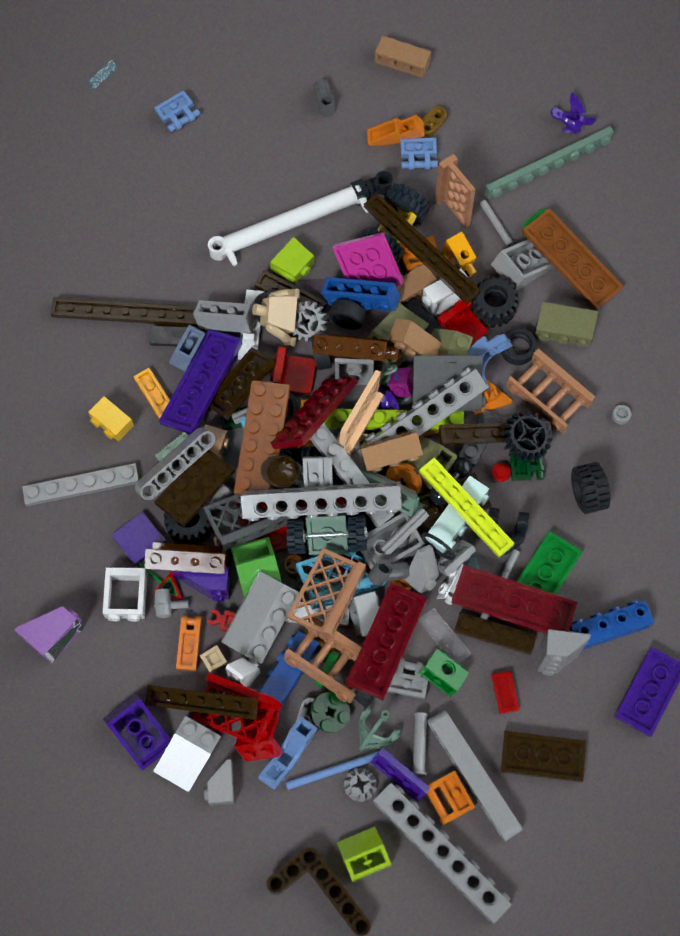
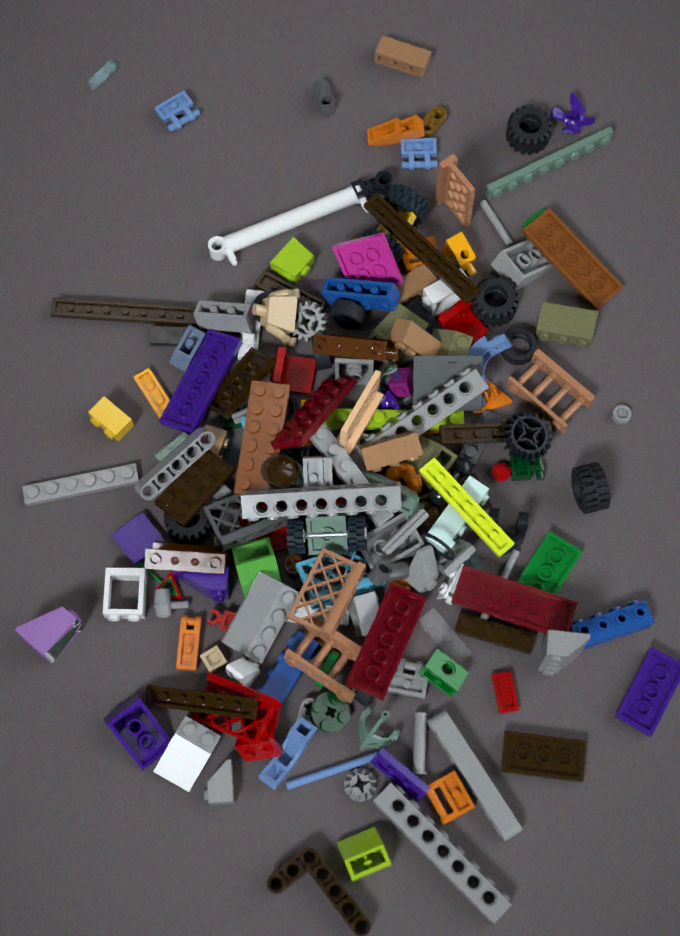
none -> black tyre [506,105,552,155]

